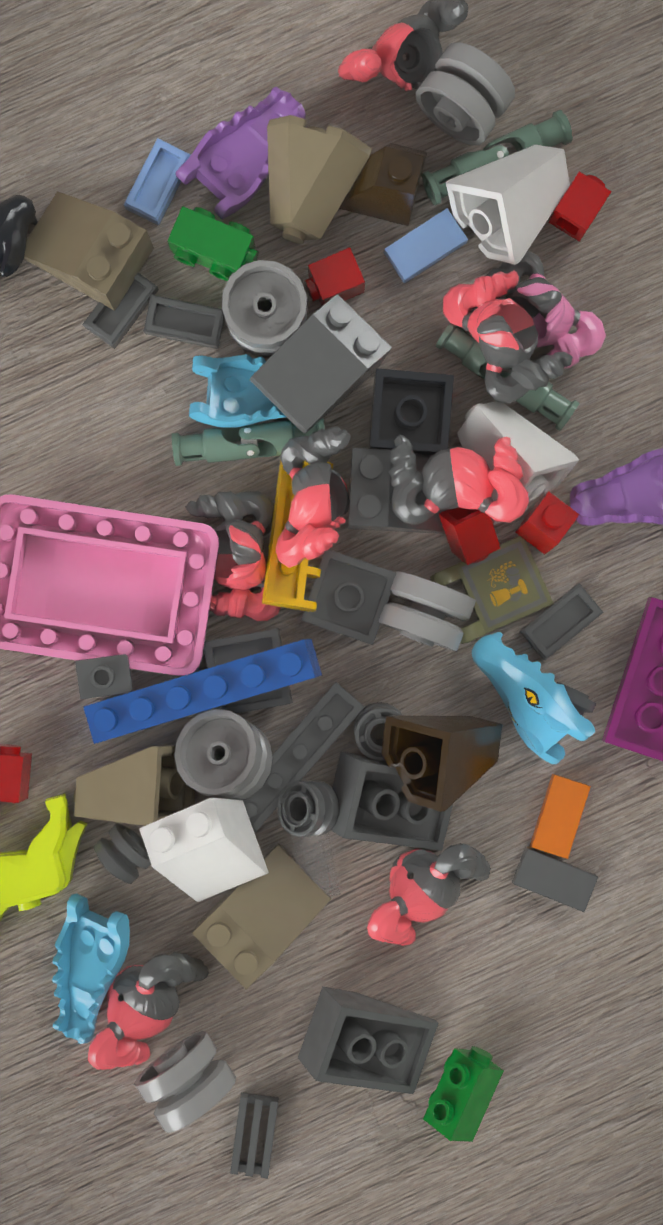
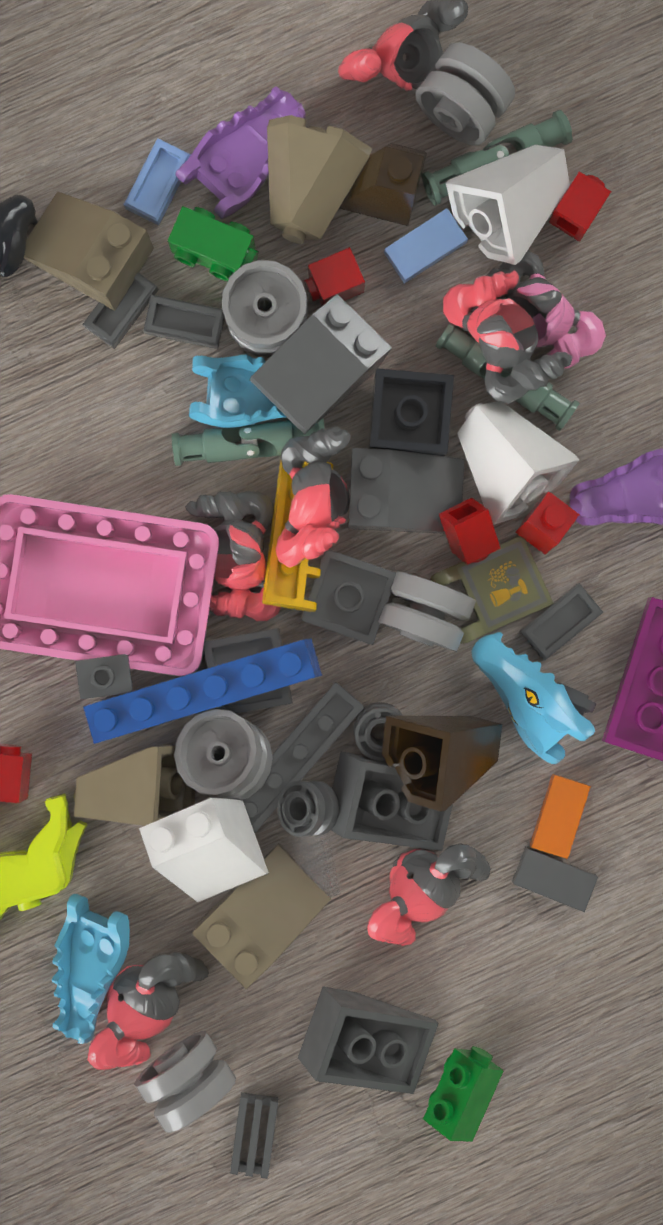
dark grey wheel [94,823,151,884] -> none
hair [388,434,529,525] -> none

